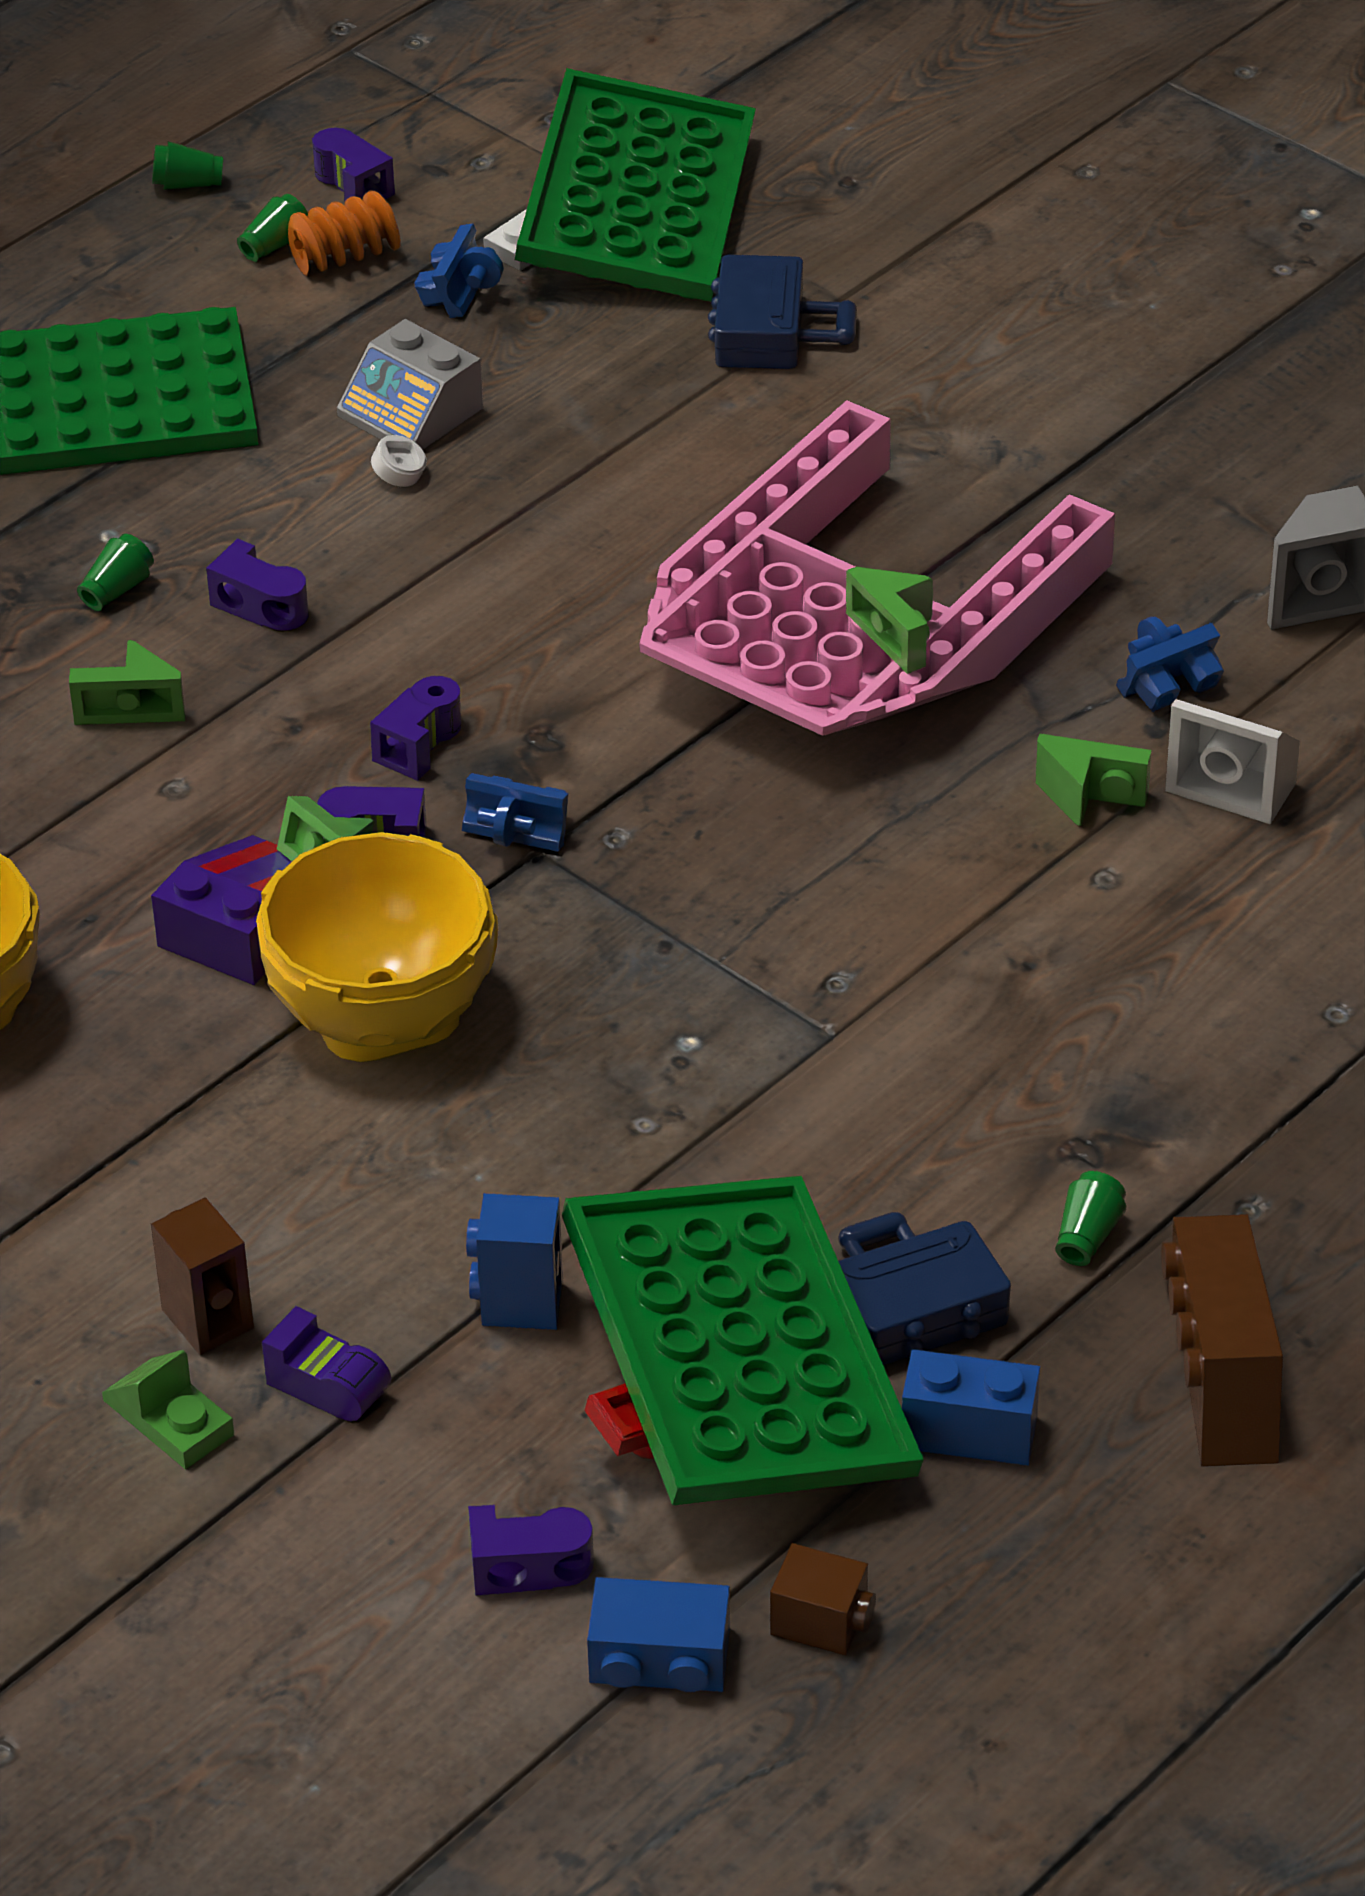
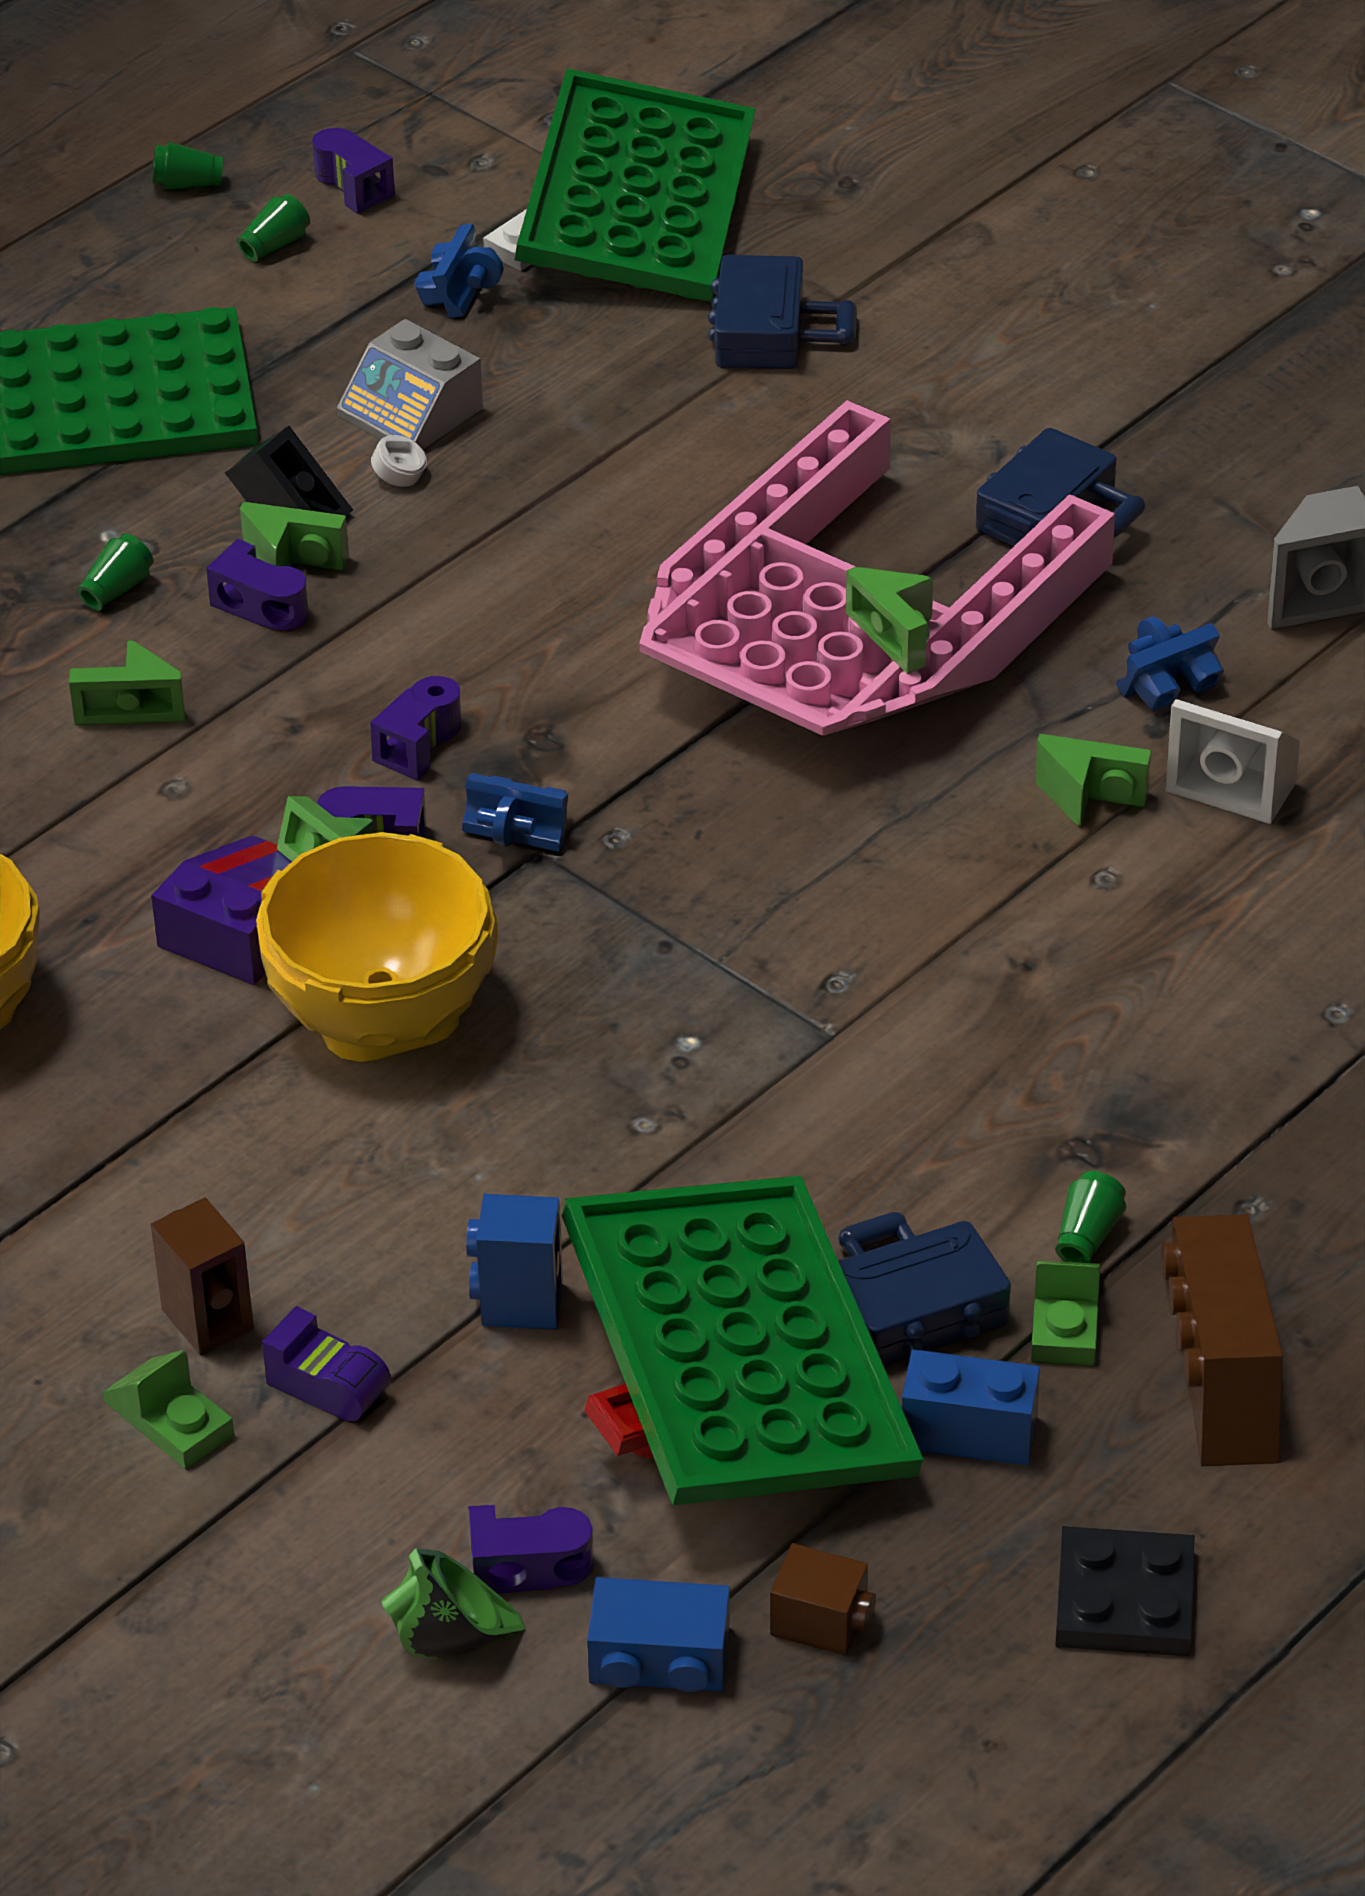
orange piece [288,191,401,276] -> none
none -> black slope [225,426,353,516]
none -> bright green slope [240,502,349,570]
none -> bright green hat [382,1548,526,1659]
none -> dark blue piece [976,428,1145,546]
none -> bright green slope [1031,1260,1100,1366]
none -> black plate [1055,1526,1195,1656]

